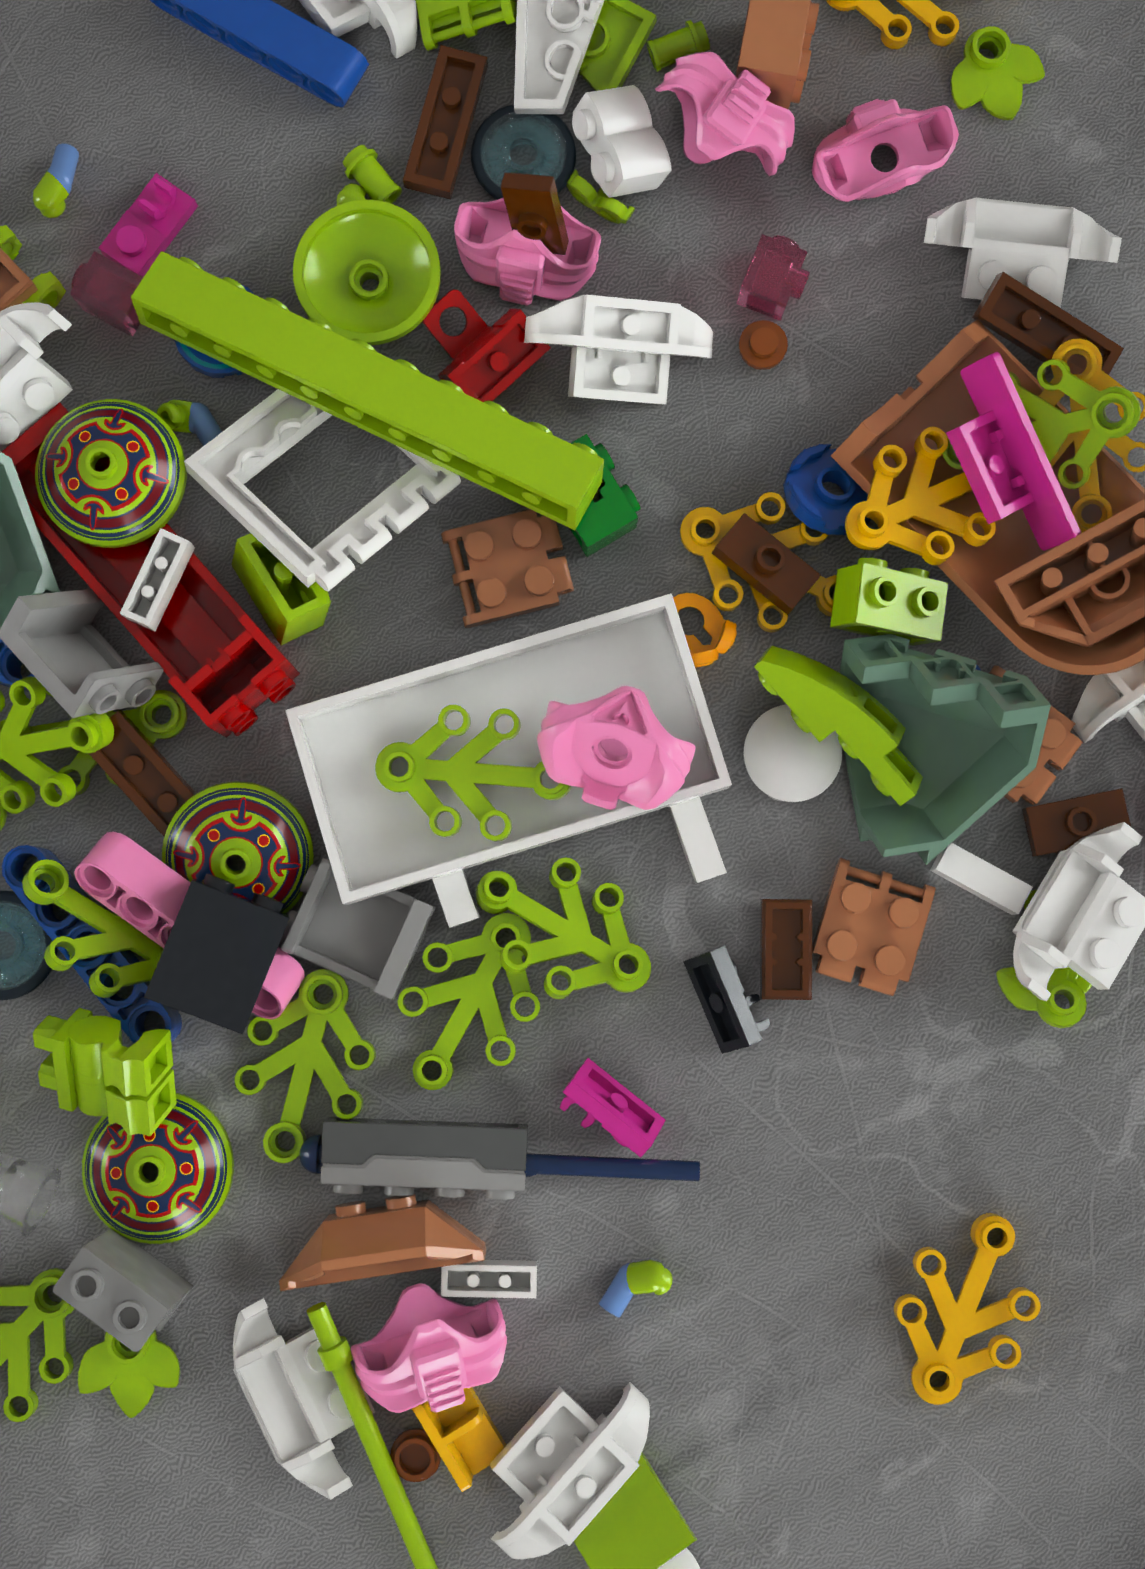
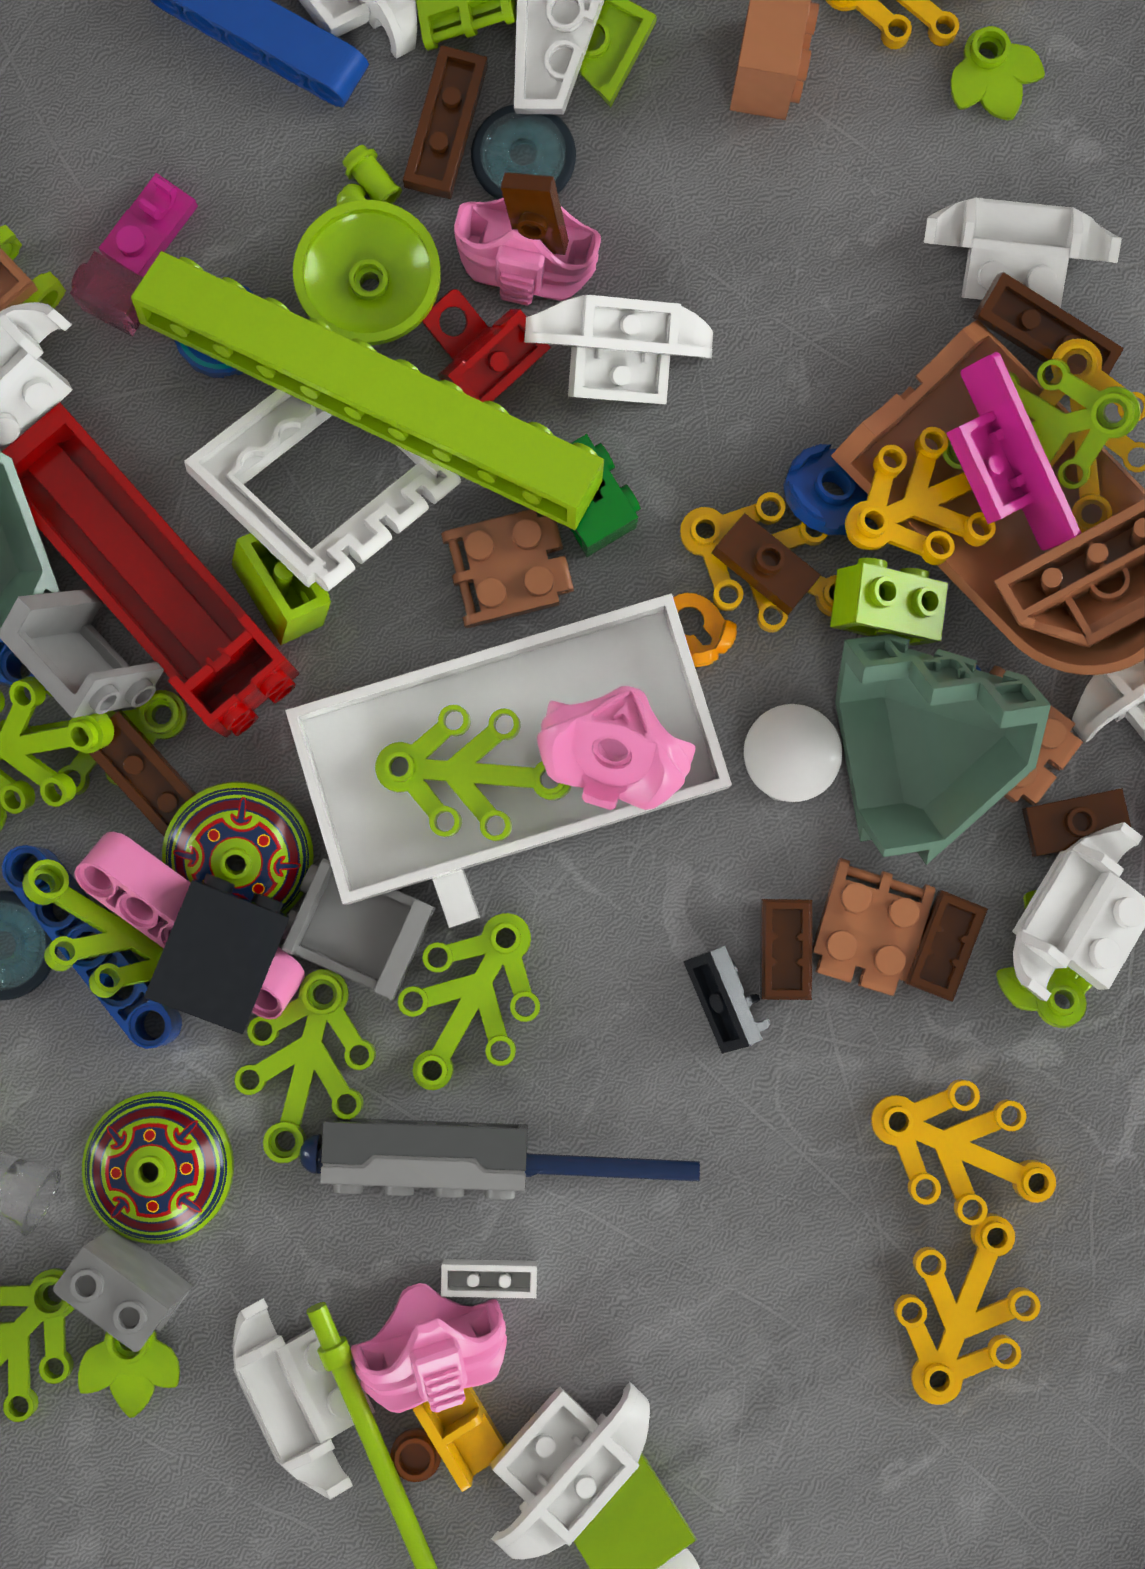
arm [33,144,79,218] -> none
lime hips [33,1008,177,1136] -> none
dish [35,399,187,548] -> none
white piece [120,528,195,631] -> none
arm [156,399,222,446] -> none
nougat wedge [279,1194,486,1291] -> none
lime plant [475,857,651,999] -> none
dark pink plate [560,1058,666,1158] -> none
lime piece [566,169,635,224] -> none
white brick [572,85,672,198] -> none
arm [599,1260,673,1317] -> none
lime pin [646,20,710,72] -> none
bright pink piece [655,52,795,176] -> none
white piece [668,797,727,884] -> none
clear pink brick [736,234,810,321] -> none
dark orange plate [739,320,788,370] -> none
lime slope [754,646,923,806] -> none
bright pink piece [812,99,959,202] -> none
white piece [930,843,1033,915] -> none
none -> yellow plant [871,1079,1056,1225]
none -> reddish brown plate [903,890,988,1002]

